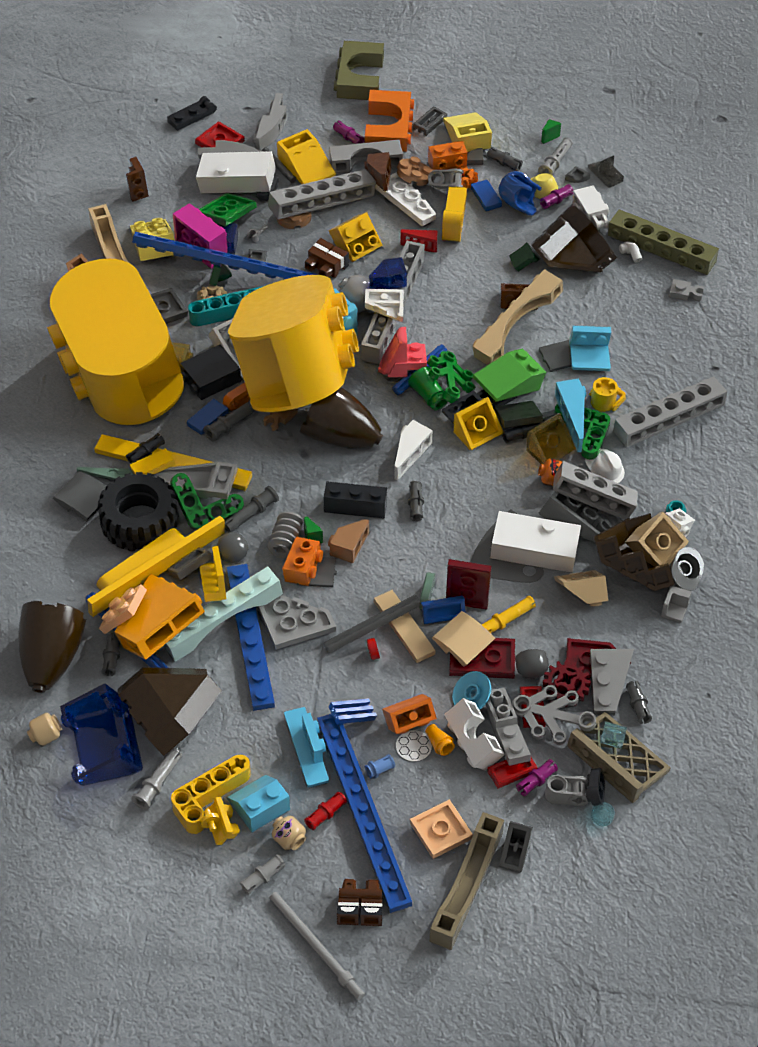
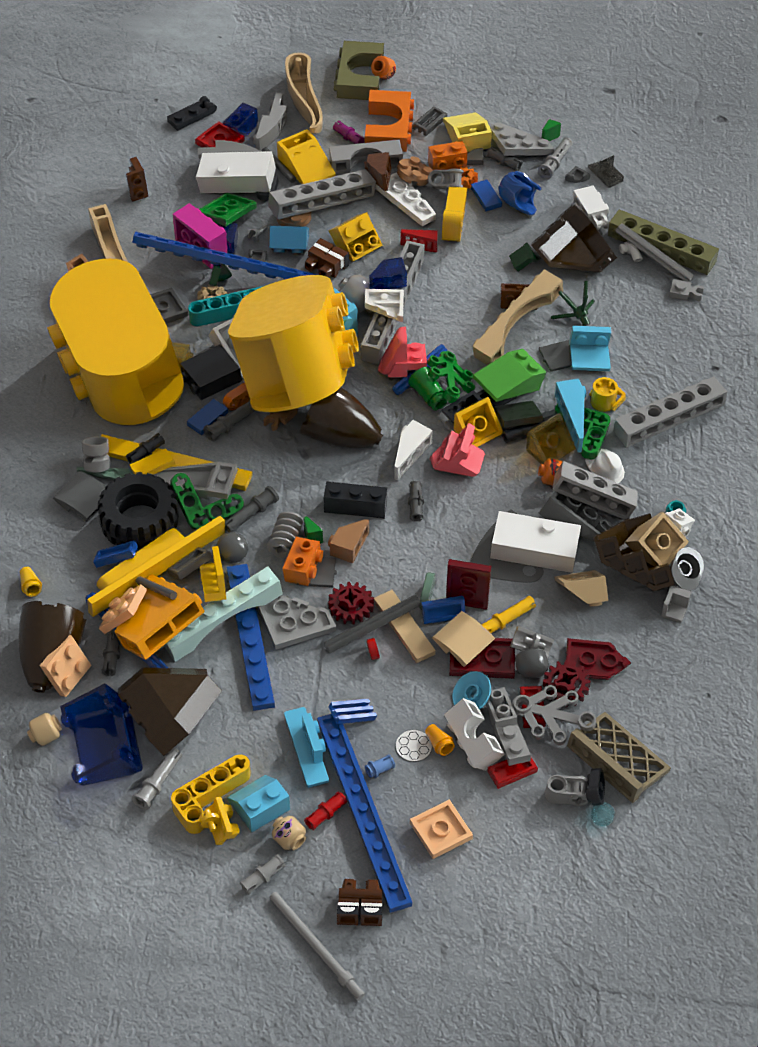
light yellow slope [130,218,175,261] -> none
orange brick [382,694,437,734] -> none
dark tan arch [429,812,505,950] -> none
dark grey slope [499,821,533,872] -> none
magenta pin [516,759,558,796] -> none
light yellow hat [531,173,558,199] -> none
magenta pin [540,184,573,209] -> none
light grey wing [590,649,634,714] -> none
clear light blue tile [600,721,627,749] -> none
dark grey pin [626,681,652,724] -> none
none -> yellow cone [19,567,42,597]
none -> light nougat plate [40,635,92,697]
none -> light grey wheel [82,436,110,472]
none -> blue tile [93,541,138,568]
none -> dark grey bar [136,576,177,600]
none -> clear blue slope [223,103,258,135]
none -> dark azure slope [269,226,309,253]
none -> tan animal [285,53,323,134]
none -> dark red gear [328,582,374,625]
none -> orange head [371,56,396,80]
none -> coral piece [430,423,485,477]
none -> light grey plate [489,123,554,156]
none -> light grey hips [510,626,554,658]
none -> dark green plant [551,281,595,326]
none -> light grey axle [616,223,694,282]

